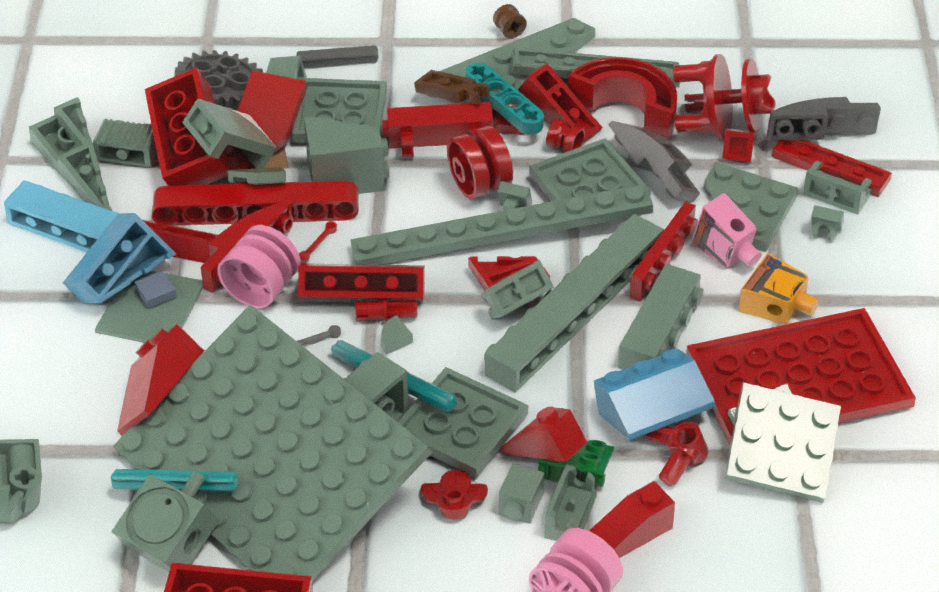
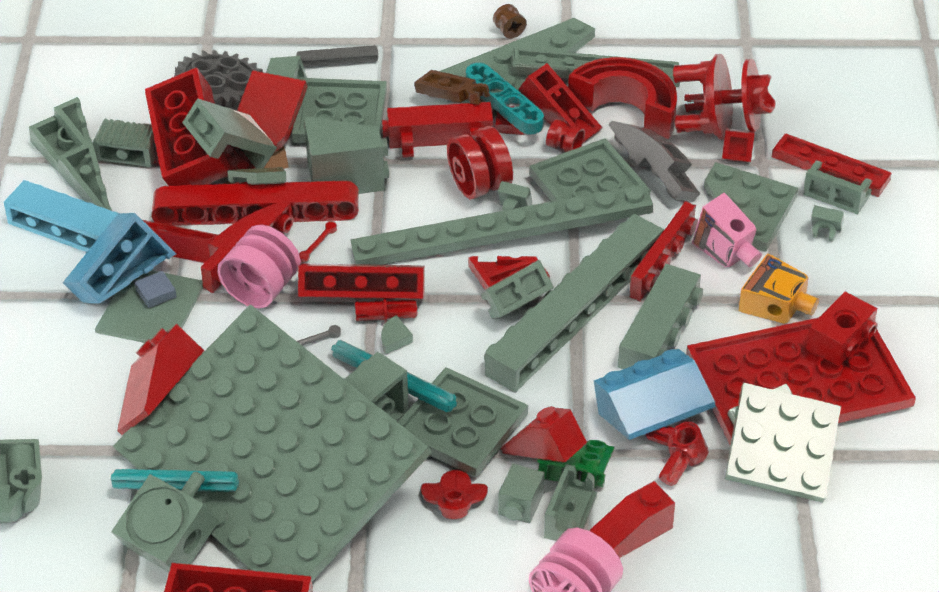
dark grey slope [766,97,881,140] -> none
none -> red brick [806,291,878,366]

